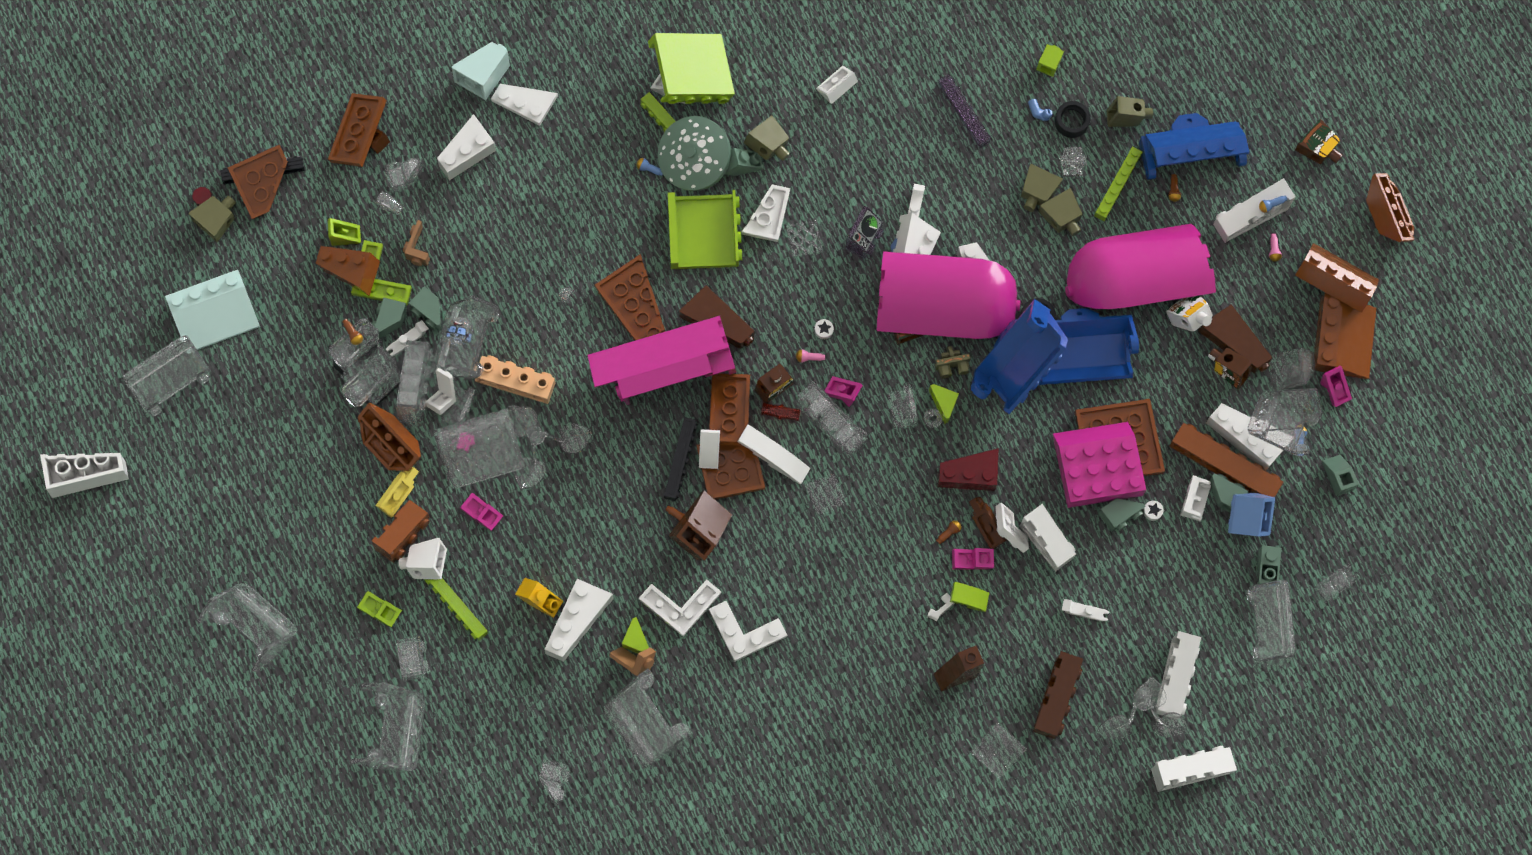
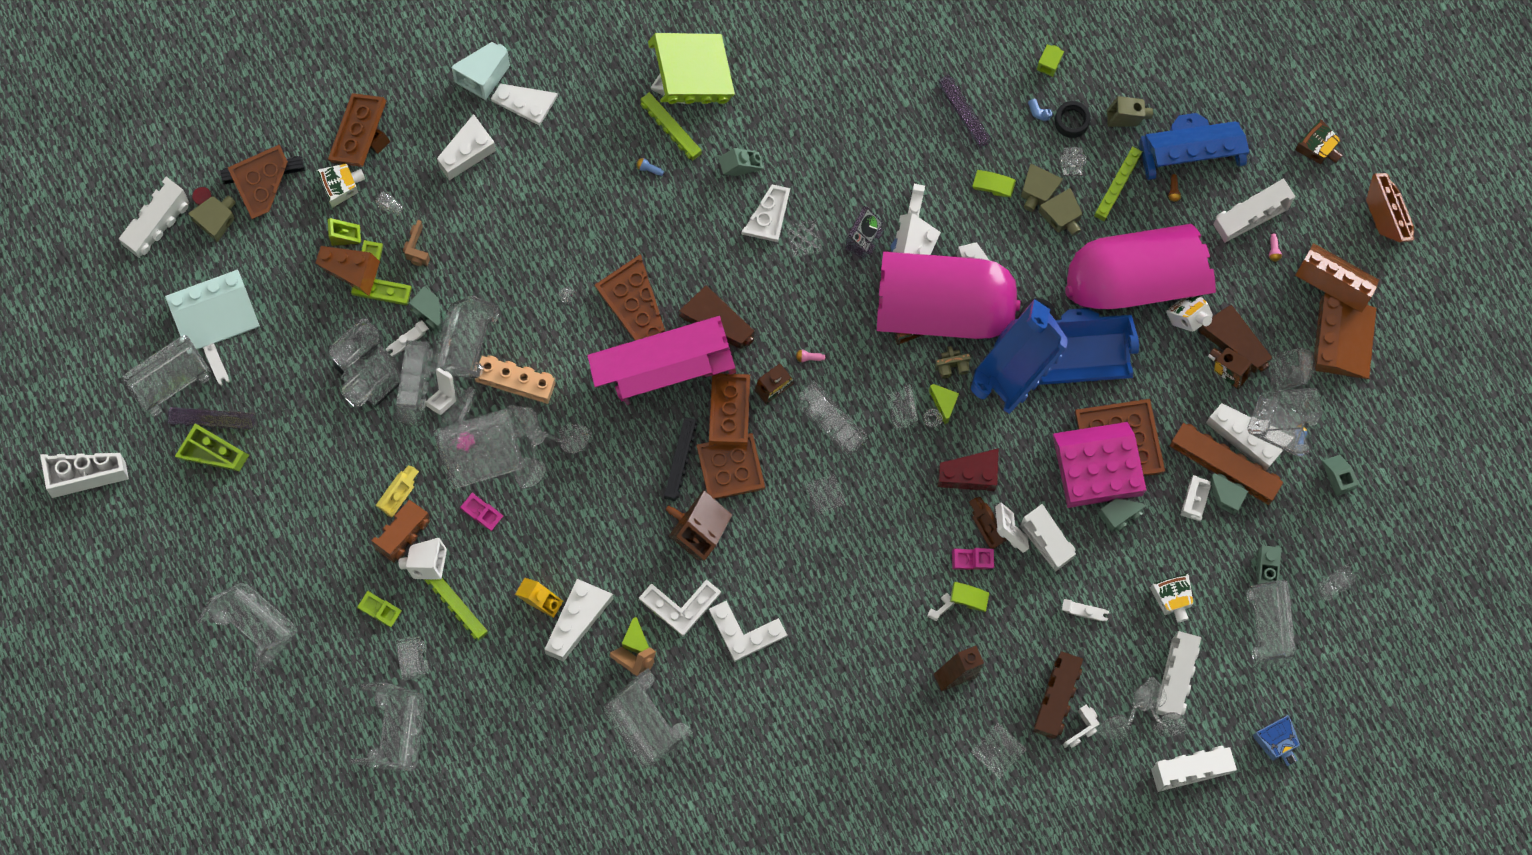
dark orange piece [342,319,363,345] -> none
dark orange wedge [357,403,421,471] -> none
sand green slope [371,298,407,339] -> none
clear slope [384,158,423,193] -> none
clear head [446,317,473,347] -> none
clear slope [539,759,570,806] -> none
sand green dish [658,116,731,191] -> none
lime panel [668,190,742,269] -> none
white slope [699,430,720,469] -> none
white slope [737,425,810,485] -> none
torso [743,115,790,161] -> none
clear red pin [761,403,801,421] -> none
white tile [814,319,834,339] -> none
white slope [816,66,858,104] -> none
dark pink slope [824,376,863,407] -> none
dark orange piece [936,520,961,544] -> none
white tile [1143,501,1164,521] -> none
medium blue slope [1228,493,1275,536] -> none
medium blue piece [1259,195,1288,213] -> none
dark pink slope [1320,366,1352,407] -> none
none -> white wedge [119,177,189,258]
none -> piece [168,407,255,430]
none -> lime wedge [175,423,249,472]
none -> white piece [203,343,229,386]
none -> torso [317,164,365,207]
none -> lime slope [972,170,1016,198]
none -> white bracket [1063,704,1100,748]
none -> torso [1150,573,1193,623]
none -> torso [1253,715,1300,766]

